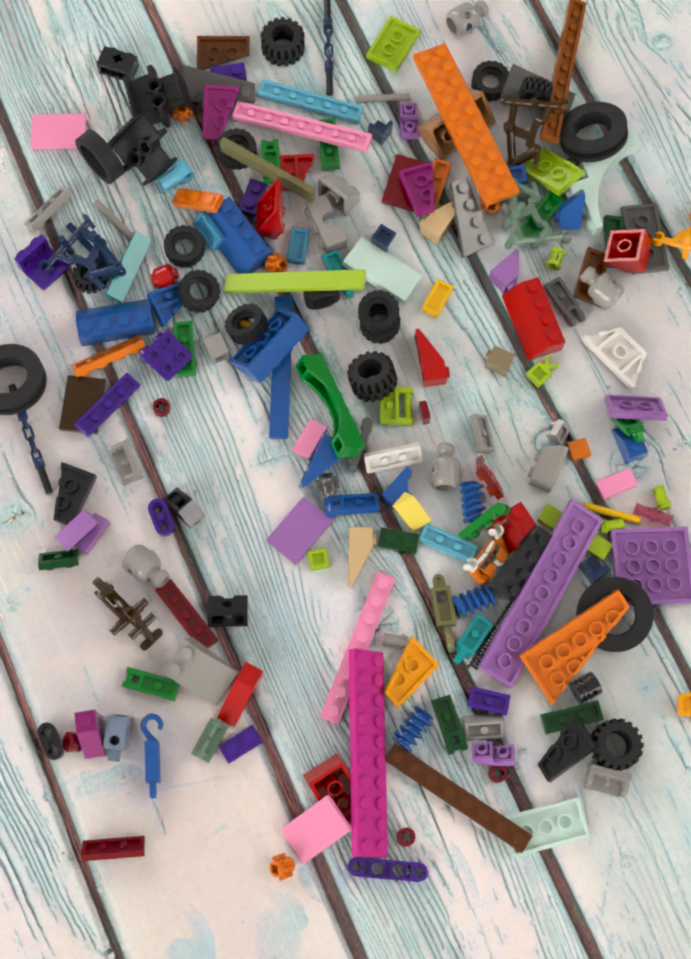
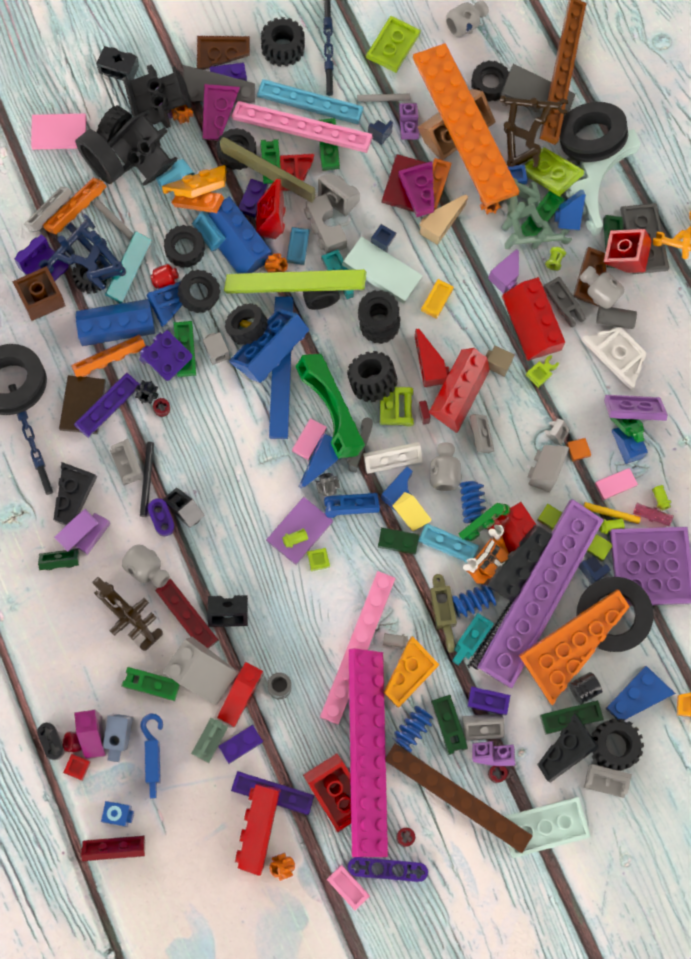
bright pink tile [280,794,352,864] -> none
tan slope [348,527,376,589] -> none
wing [449,177,494,258] -> none
clear red wing [475,455,504,500] -> none
black tyre [519,75,554,101] -> none
none -> reddish brown slope [12,266,66,321]
none -> orange plate [43,177,107,235]
none -> red tile [63,754,91,781]
none -> black tyre [96,105,132,143]
none -> blue brick [101,801,134,827]
none -> black gear [135,380,159,404]
none -> black bar [140,442,154,517]
none -> light orange wing [162,165,227,198]
none -> dark purple tile [231,771,315,815]
none -> red slope [235,784,280,876]
none -> dark grey piece [267,672,291,700]
none -> lime pin [282,528,308,548]
none -> bright pink tile [327,865,370,911]
none -> slope [429,348,490,433]
none -> dark grey pin [596,306,637,329]
none -> blue wing [605,666,676,720]

